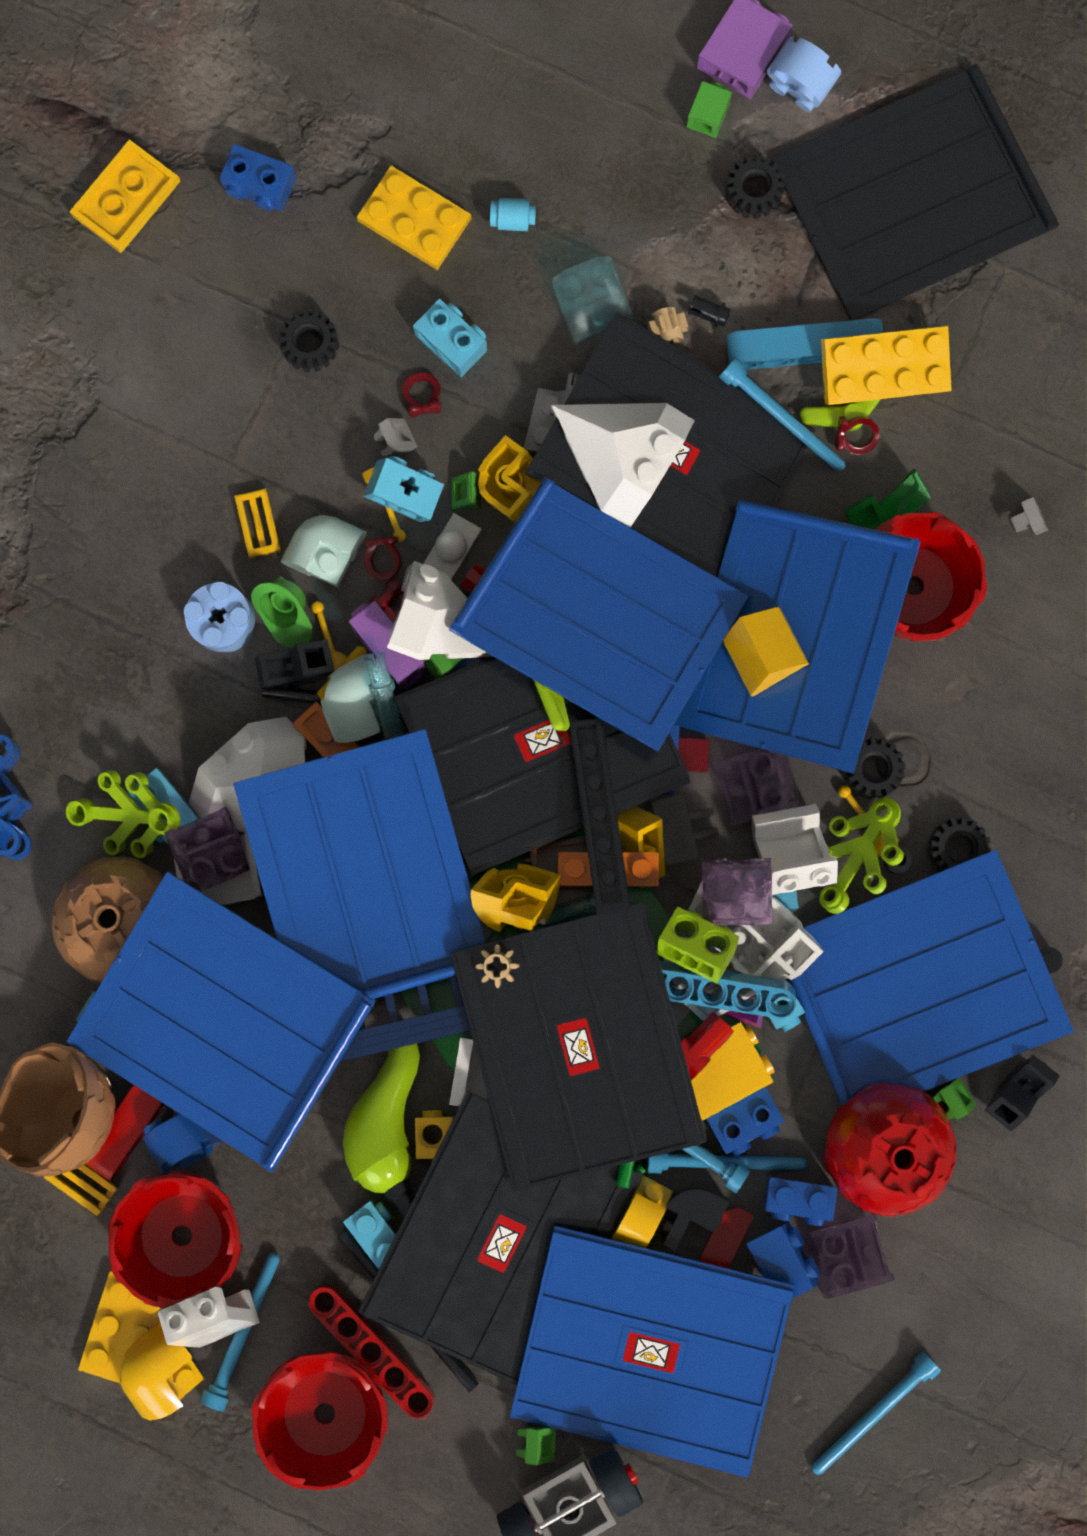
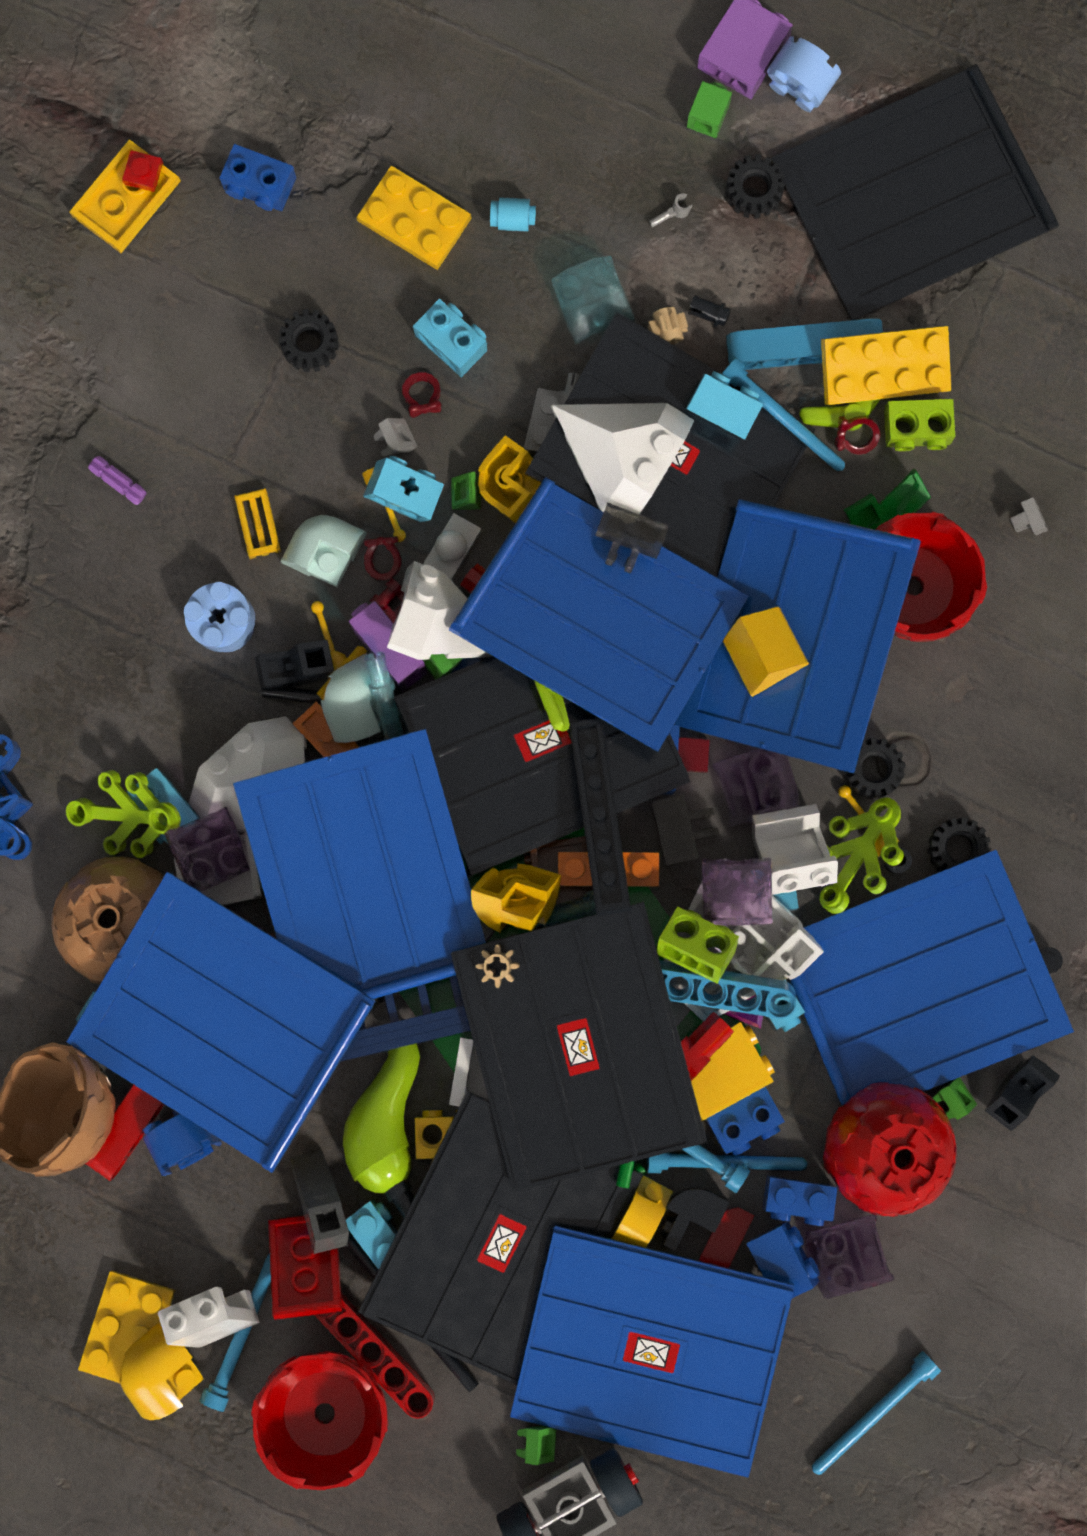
yellow tile [43,1164,119,1216] -> none
red piece [108,1171,243,1309] -> none
bright green piece [251,576,313,648] -> none
yellow slope [617,806,665,888] -> none
none -> medium lavender axle [88,456,147,505]
none -> red plate [122,150,163,192]
none -> red tile [268,1216,342,1320]
none -> dark grey slope [290,1150,349,1254]
none -> clear smoke hinge [595,502,669,574]
none -> light grey hand [649,193,693,228]
none -> medium azure brick [686,371,763,439]
none -> lime brick [884,399,955,452]

